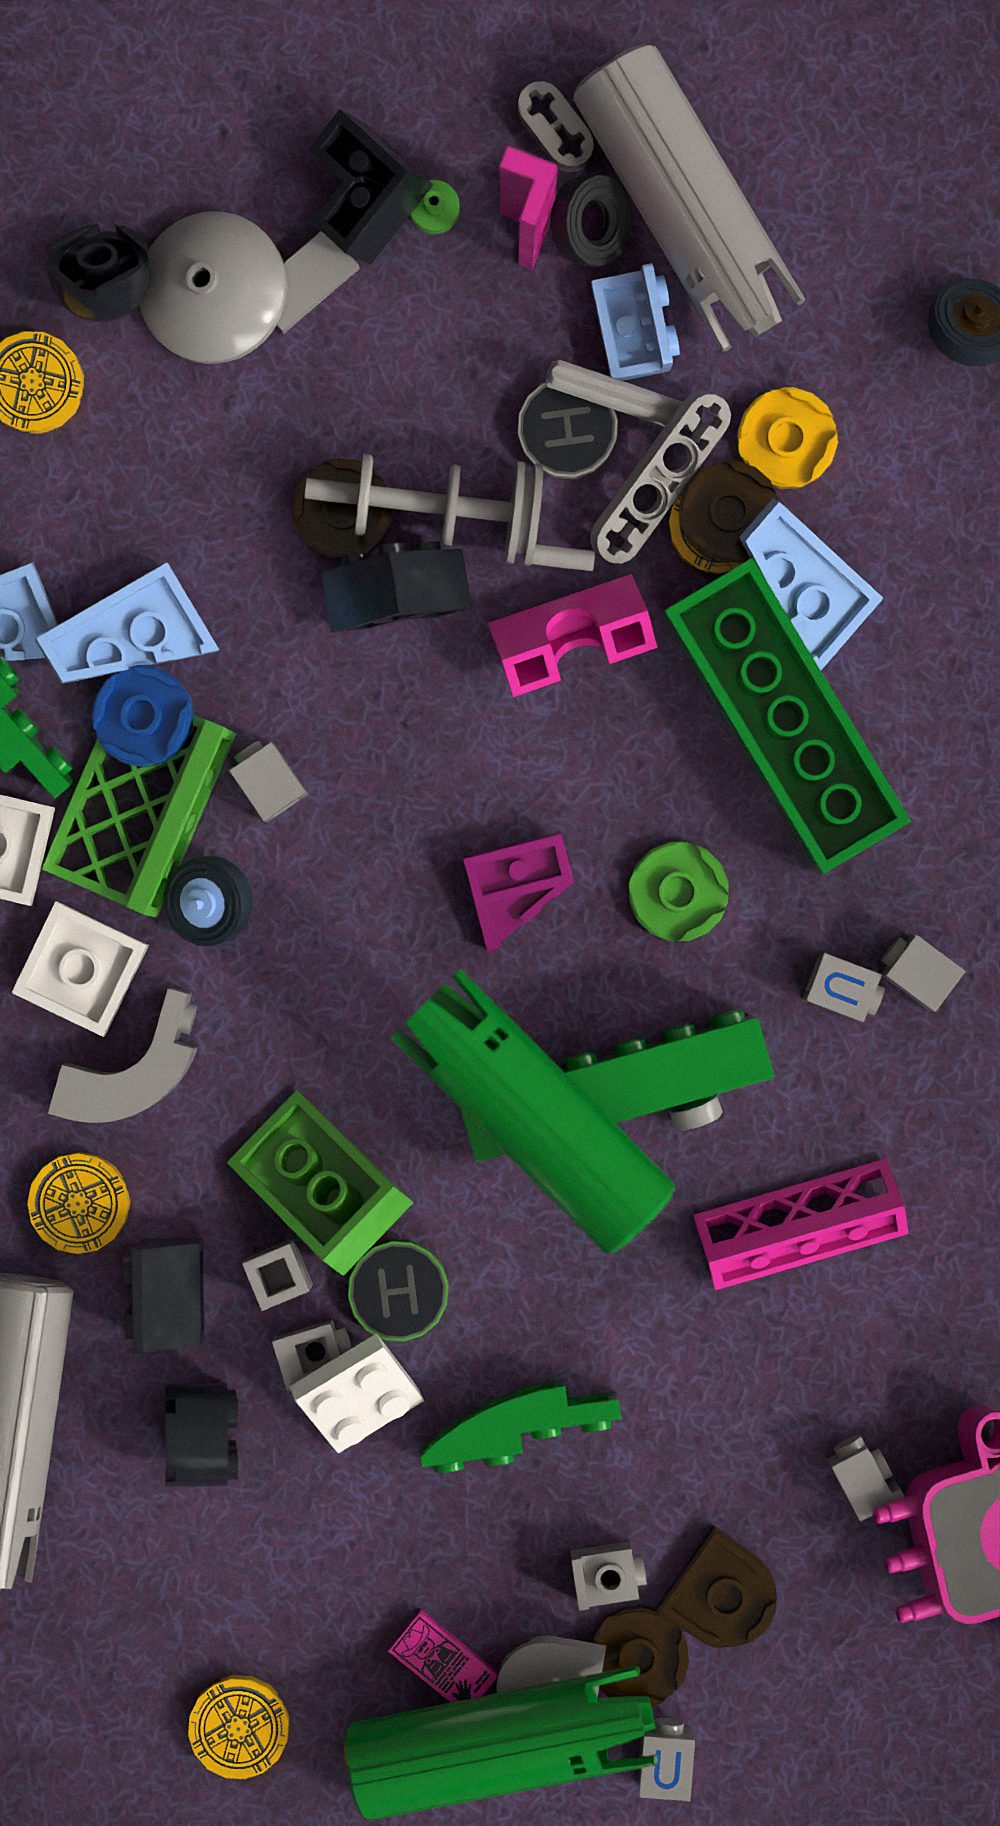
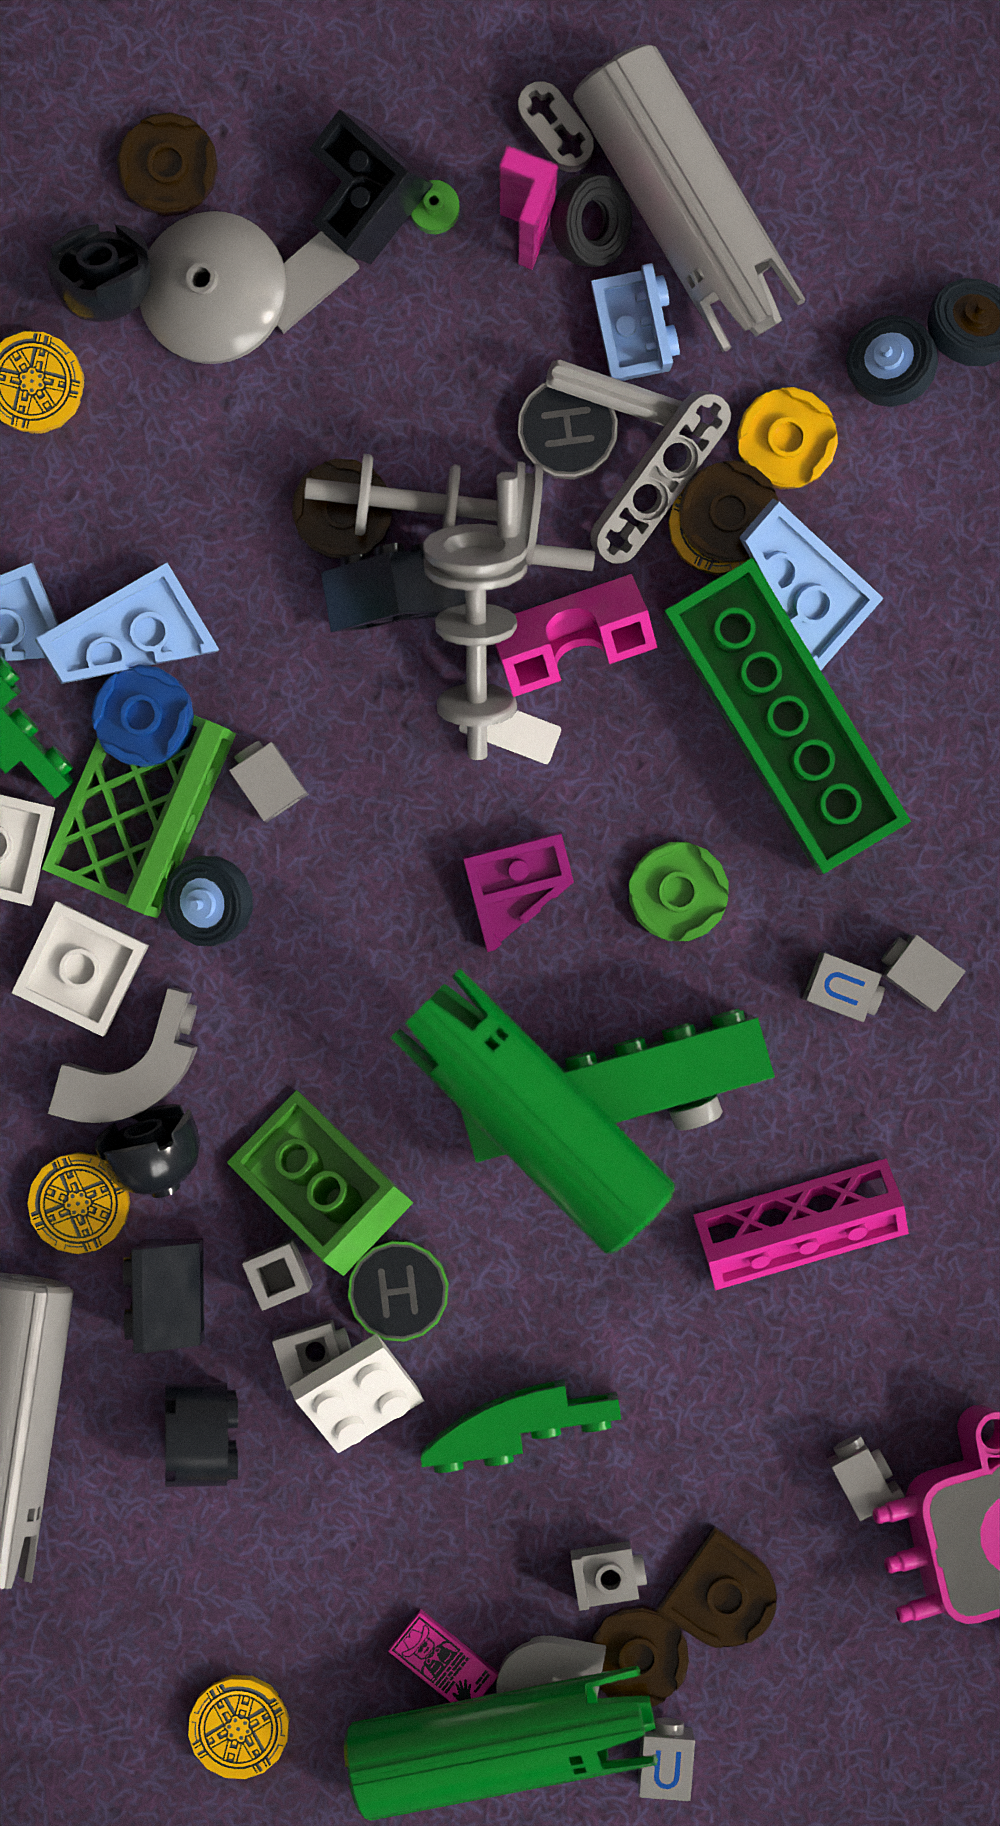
none -> black cylinder [94,1104,200,1198]
none -> dark brown tile [117,112,219,216]
none -> light grey piece [423,472,527,760]
none -> white sticker [459,711,561,764]
none -> black wheel [846,315,938,407]

